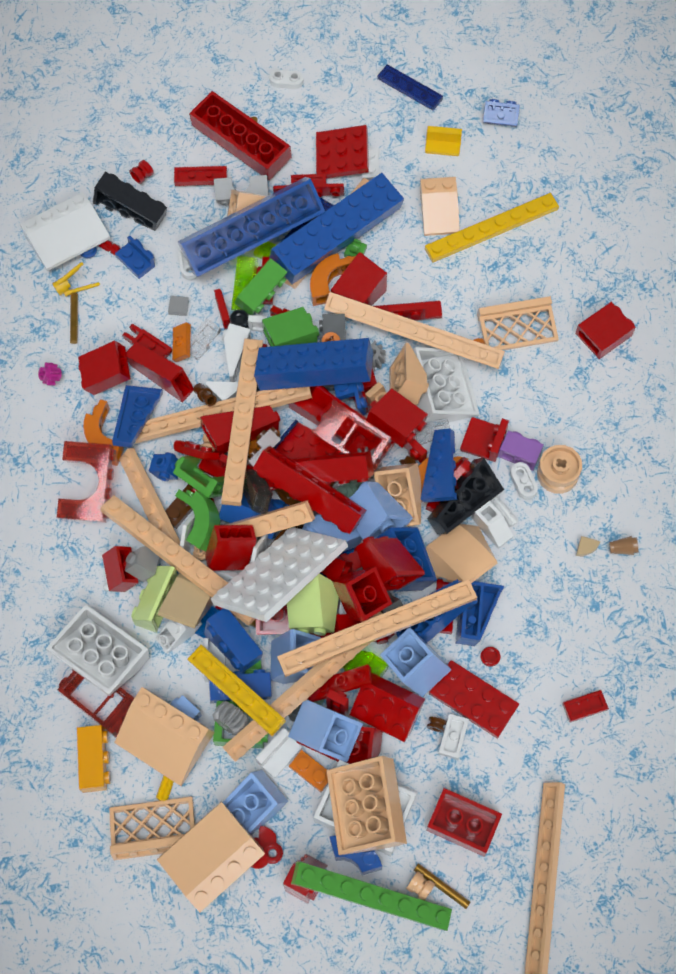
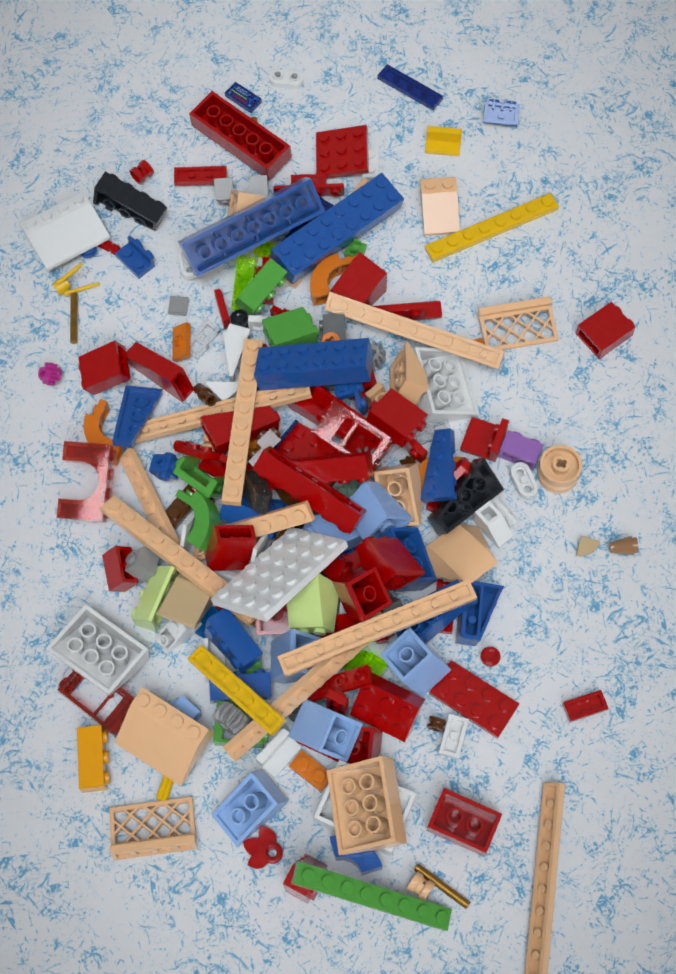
red hinge [122,324,172,358] -> none
light nougat slope [157,801,265,912] -> none
none -> clear blue tile [225,82,262,113]

